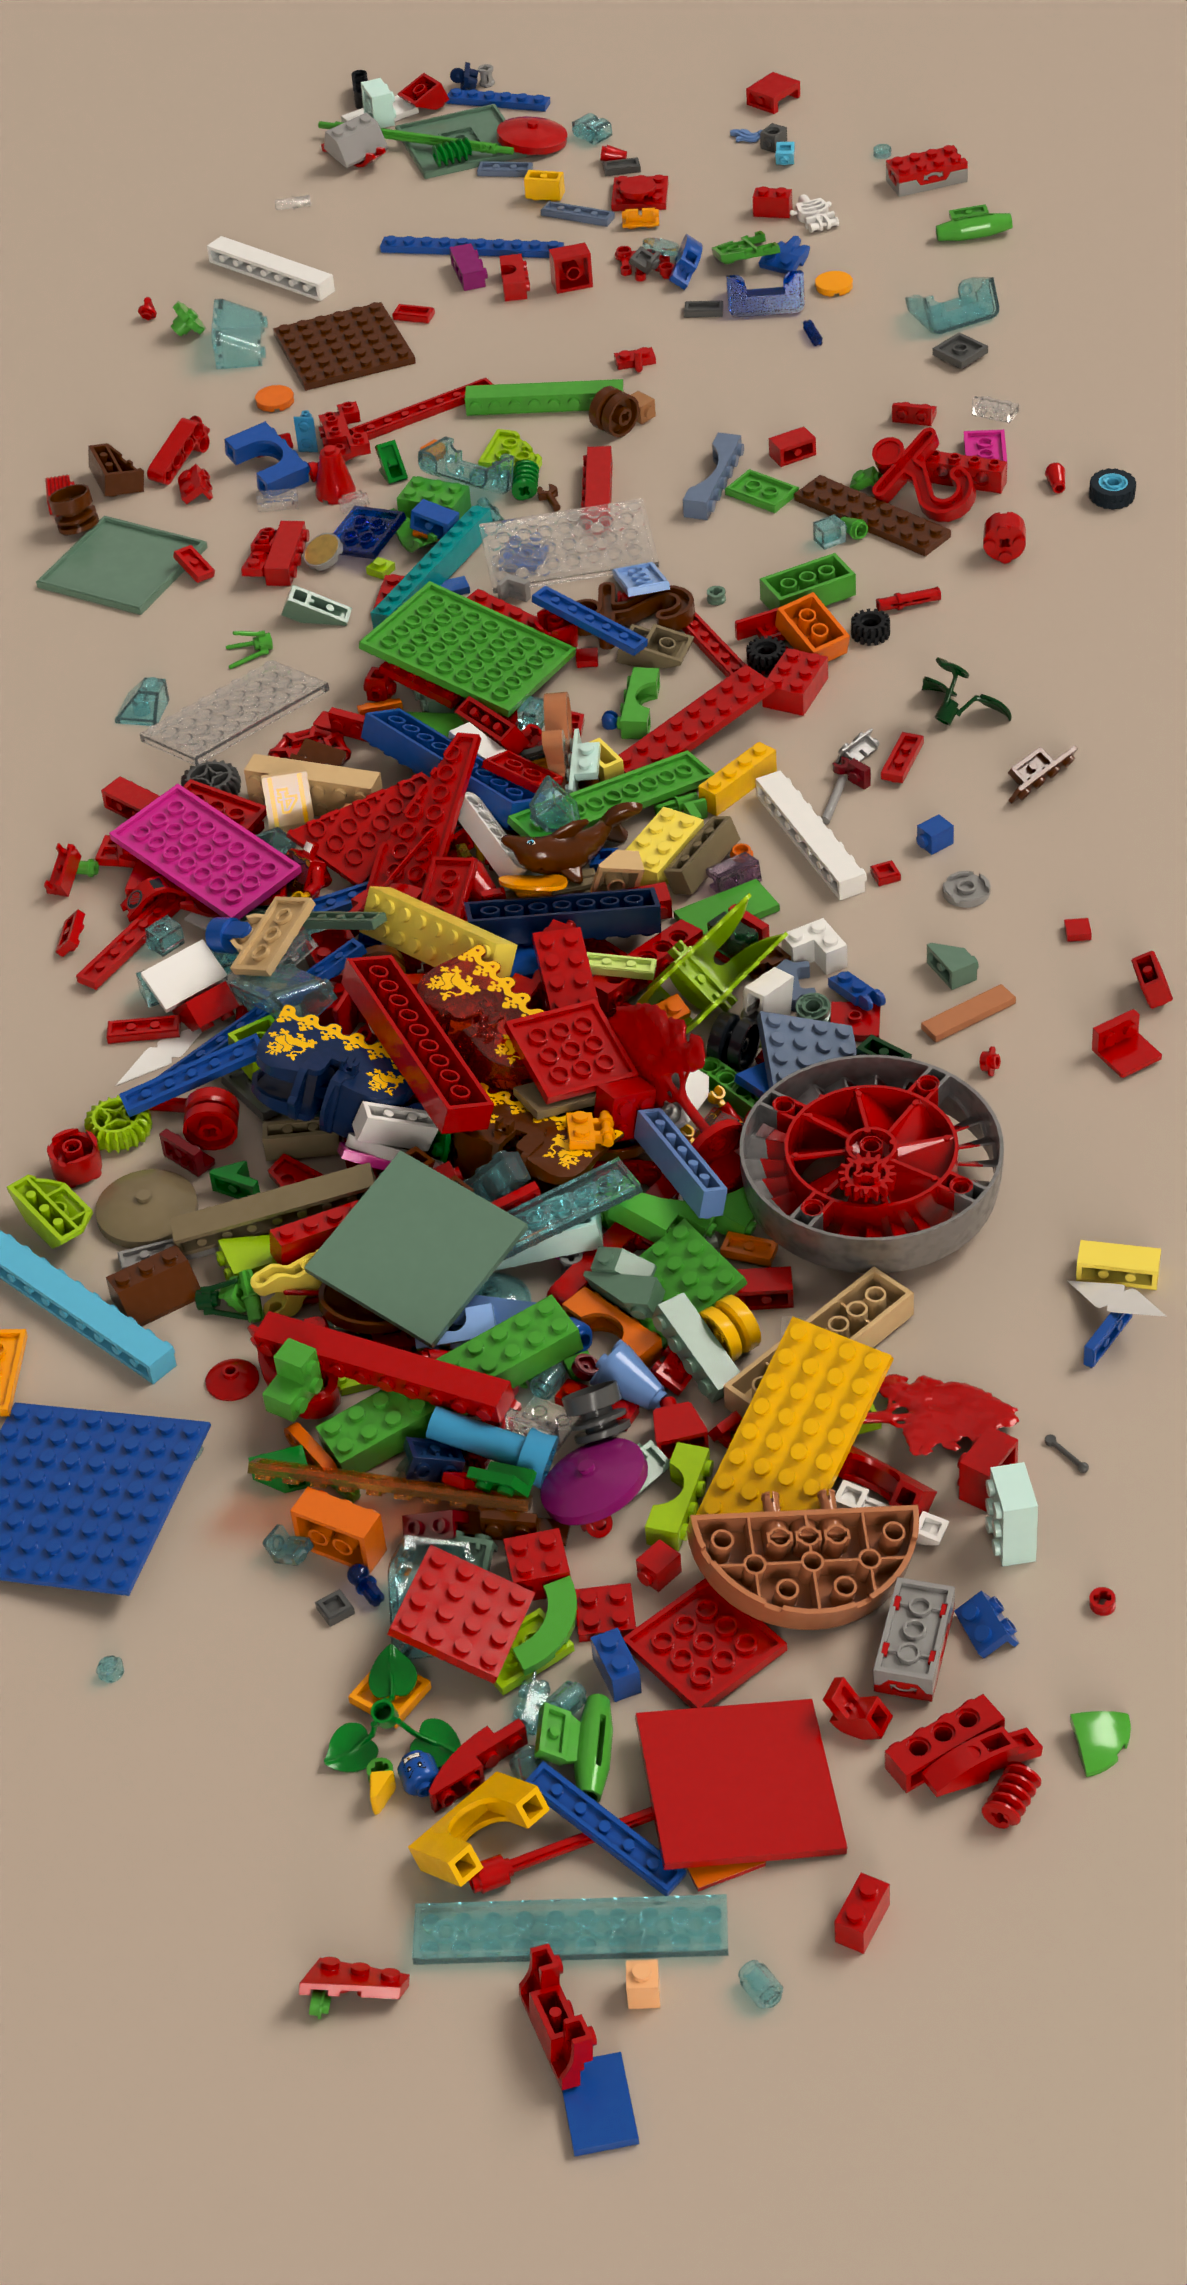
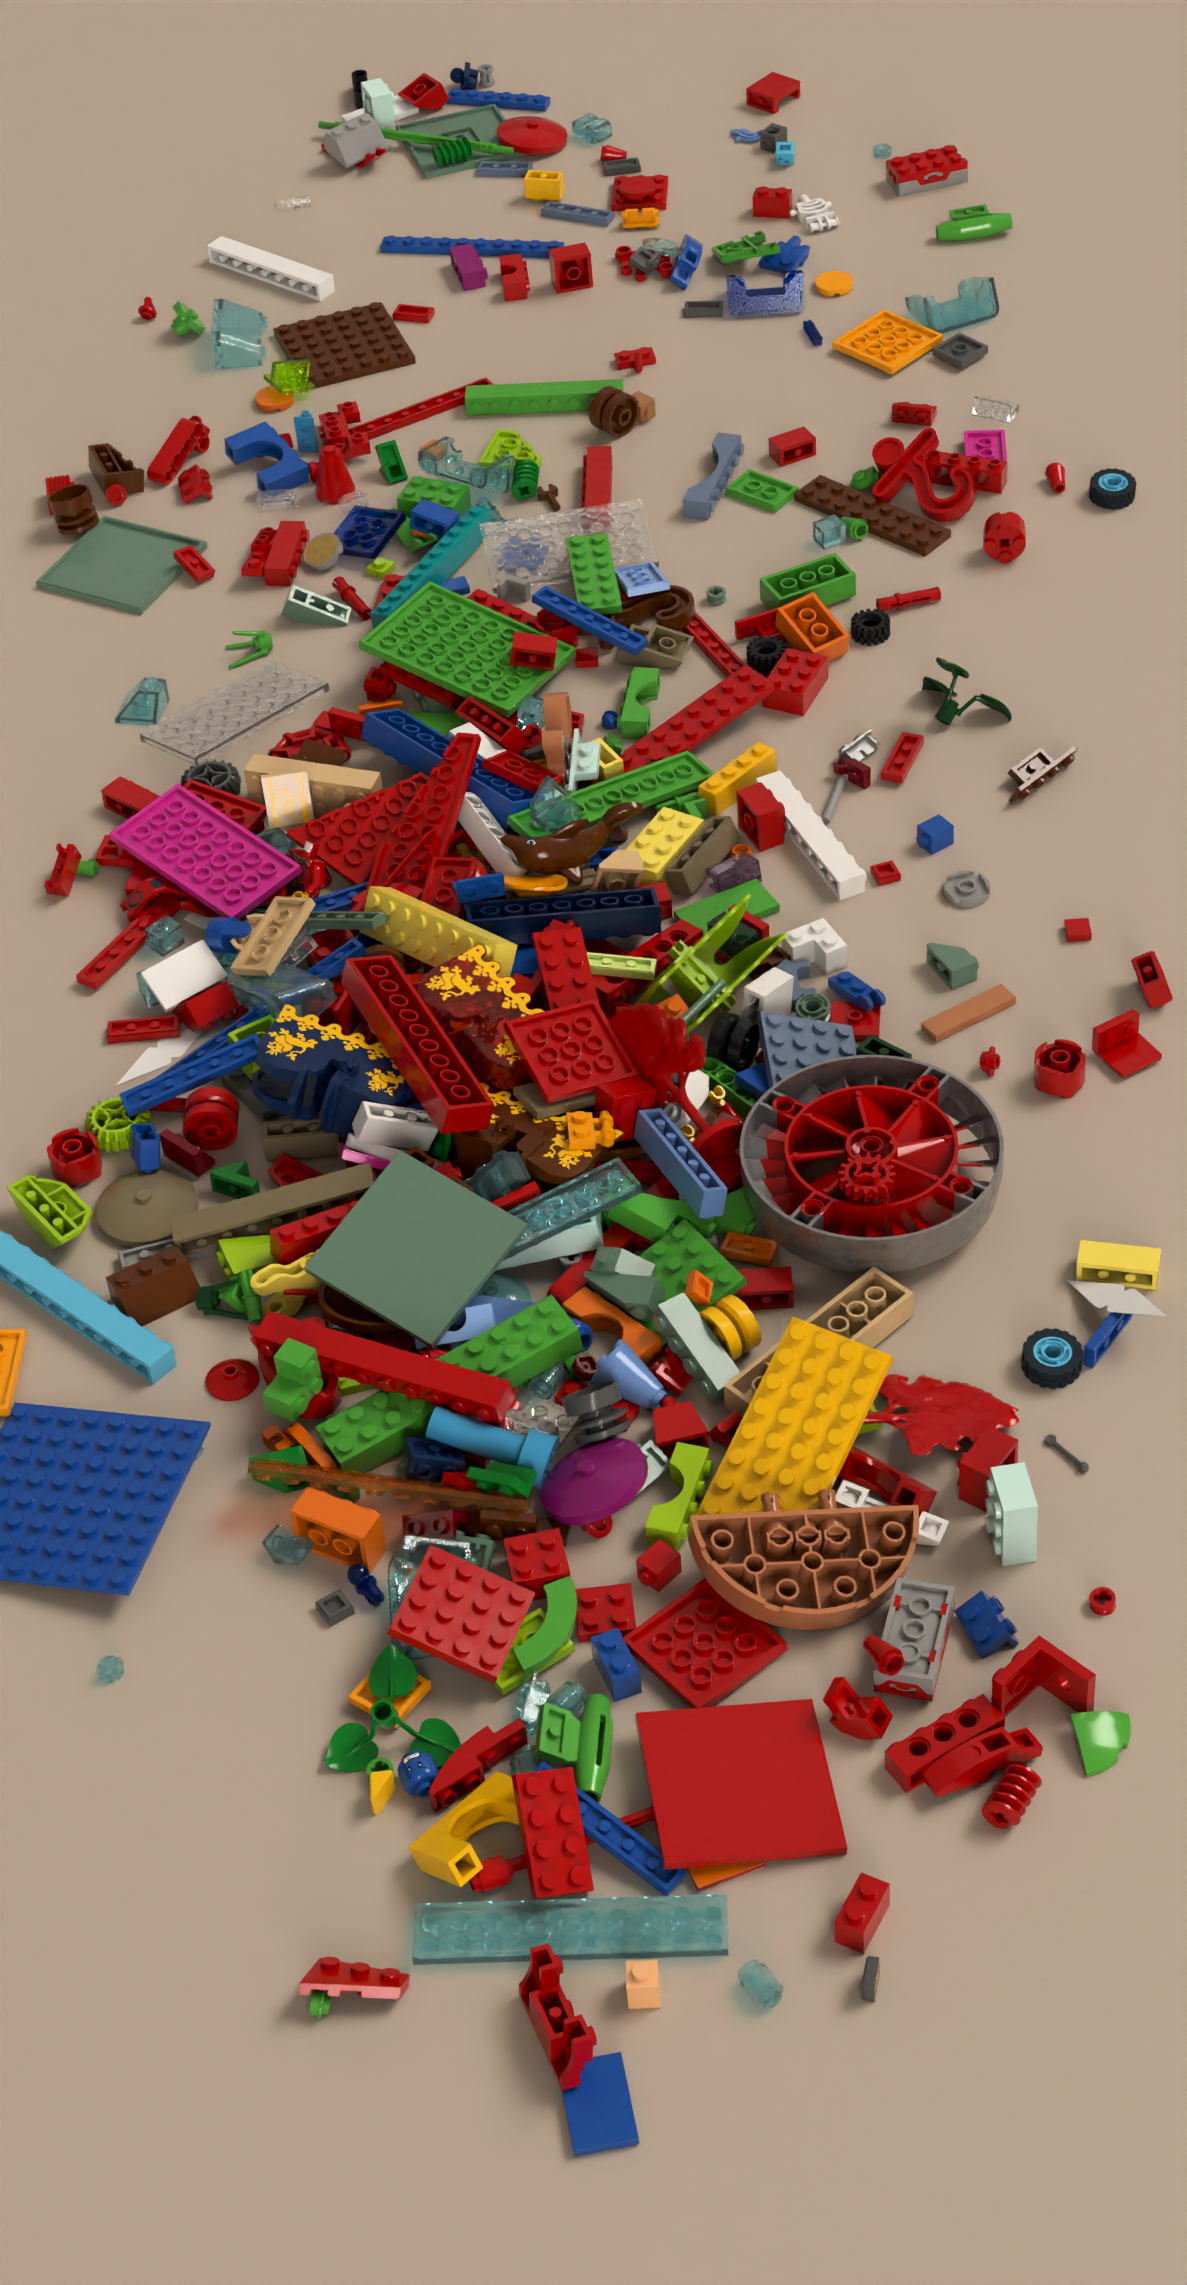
red plate [55,909,85,957] -> none
none -> red tile [105,484,127,505]
none -> blue brick [130,1123,161,1173]
none -> orange piece [261,1424,295,1452]
none -> clear neon green bracket [263,359,315,394]
none -> red pin [332,577,372,621]
none -> blue bracket [451,872,505,904]
none -> red brick [510,631,558,671]
none -> red plate [511,1767,594,1900]
none -> bright green plate [566,533,622,615]
none -> bright green pin [603,733,624,757]
none -> sand green bar [679,979,726,1025]
none -> orange tile [685,1270,713,1307]
none -> red brick [736,782,786,852]
none -> light orange plate [833,309,943,375]
none -> dark grey tile [862,1956,880,2002]
none -> red cone [863,1635,904,1676]
none -> red bracket [991,1635,1096,1718]
none -> black wheel [1021,1328,1083,1389]
none -> red brick [1034,1039,1086,1099]

